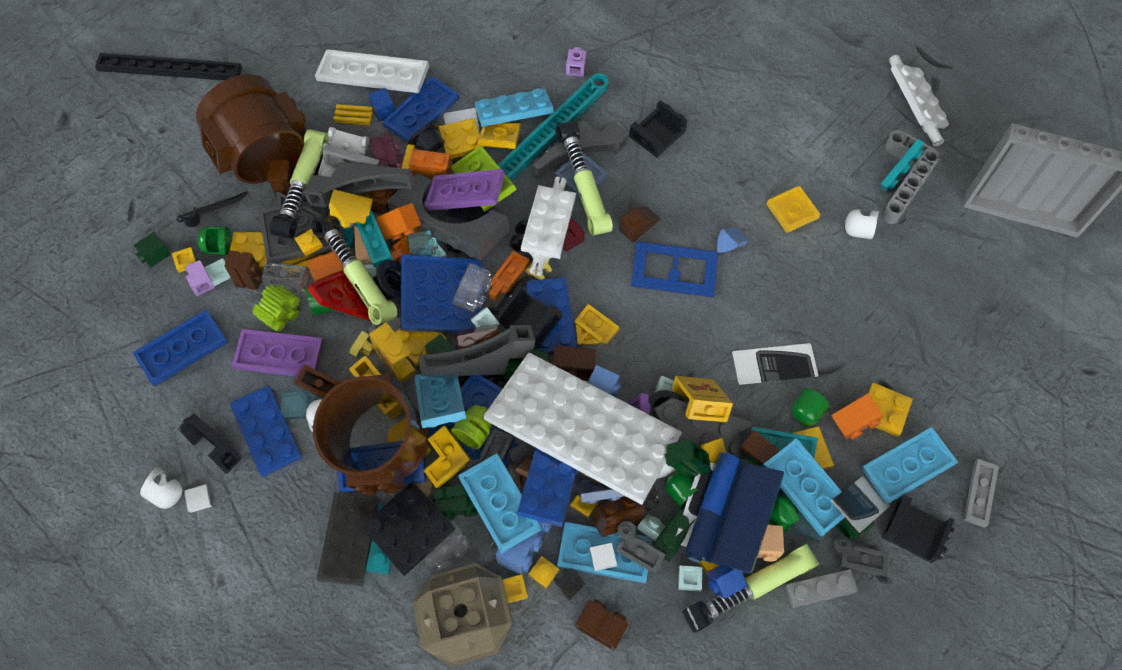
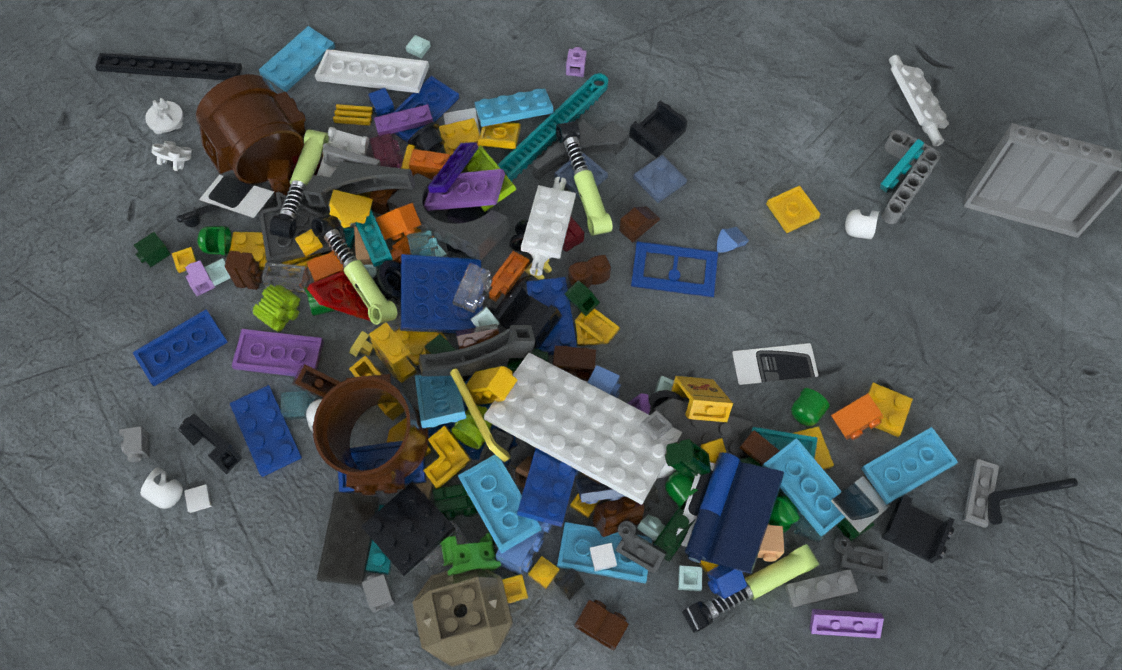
none -> light grey brick [119,426,149,462]
none -> white plate [146,98,184,134]
none -> white plate [151,141,192,171]
none -> sticker [199,175,274,218]
none -> medium azure plate [259,26,335,92]
none -> light grey brick [362,573,395,613]
none -> medium lavender plate [374,105,433,137]
none -> light aqua plate [406,35,431,58]
none -> dark purple tile [428,142,479,193]
none -> bright green piece [440,533,501,576]
none -> light yellow piece [450,369,510,462]
none -> yellow brick [466,366,518,405]
none -> dark green brick [564,280,600,316]
none -> reddish brown brick [568,255,611,288]
none -> sand blue plate [633,155,687,203]
none -> light grey tile [640,410,672,441]
none -> medium lavender plate [809,609,884,638]
none -> black piece [988,478,1078,525]

